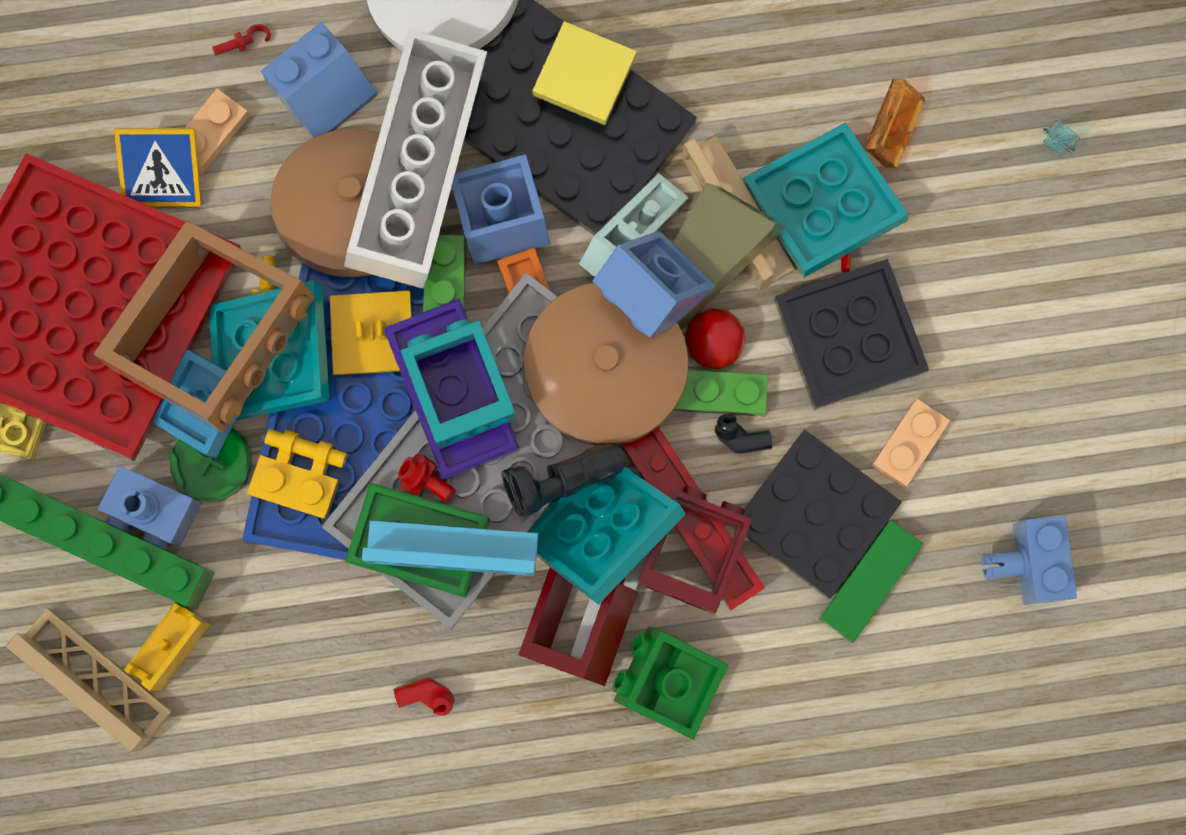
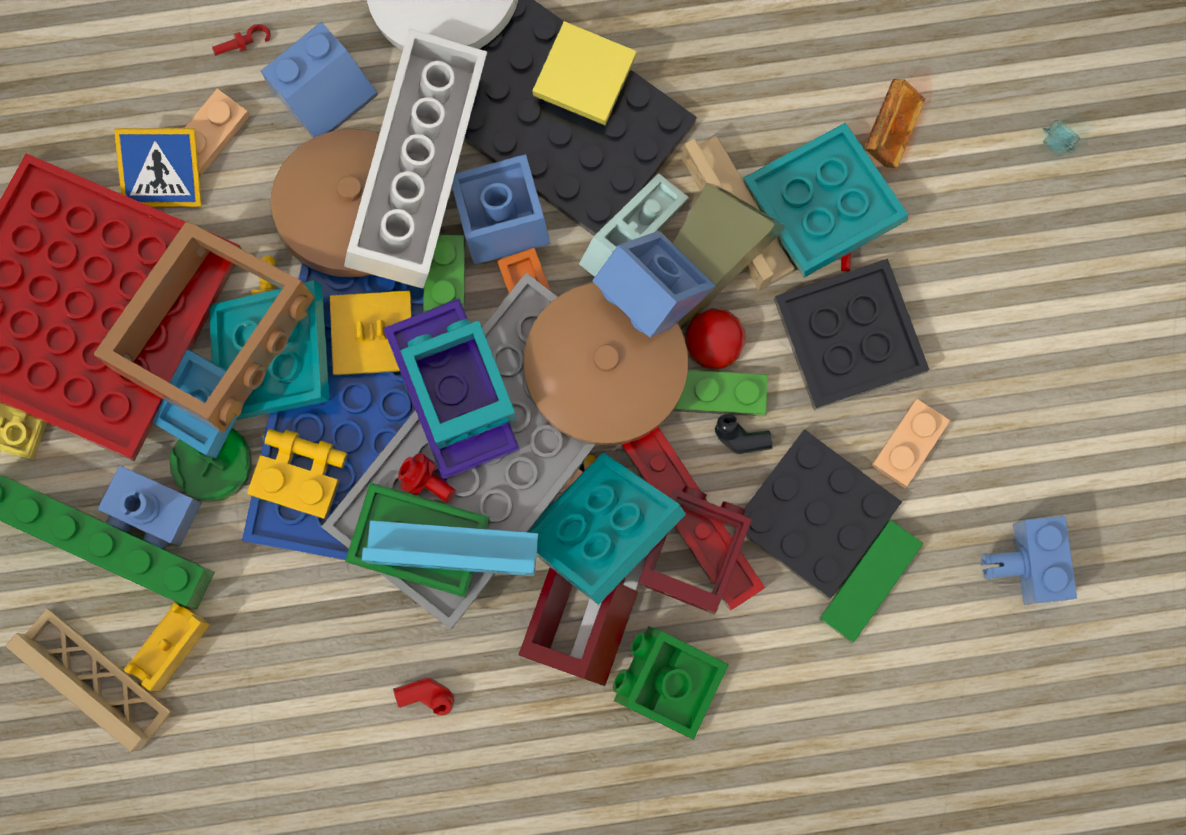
black piece [501,444,626,516] -> none

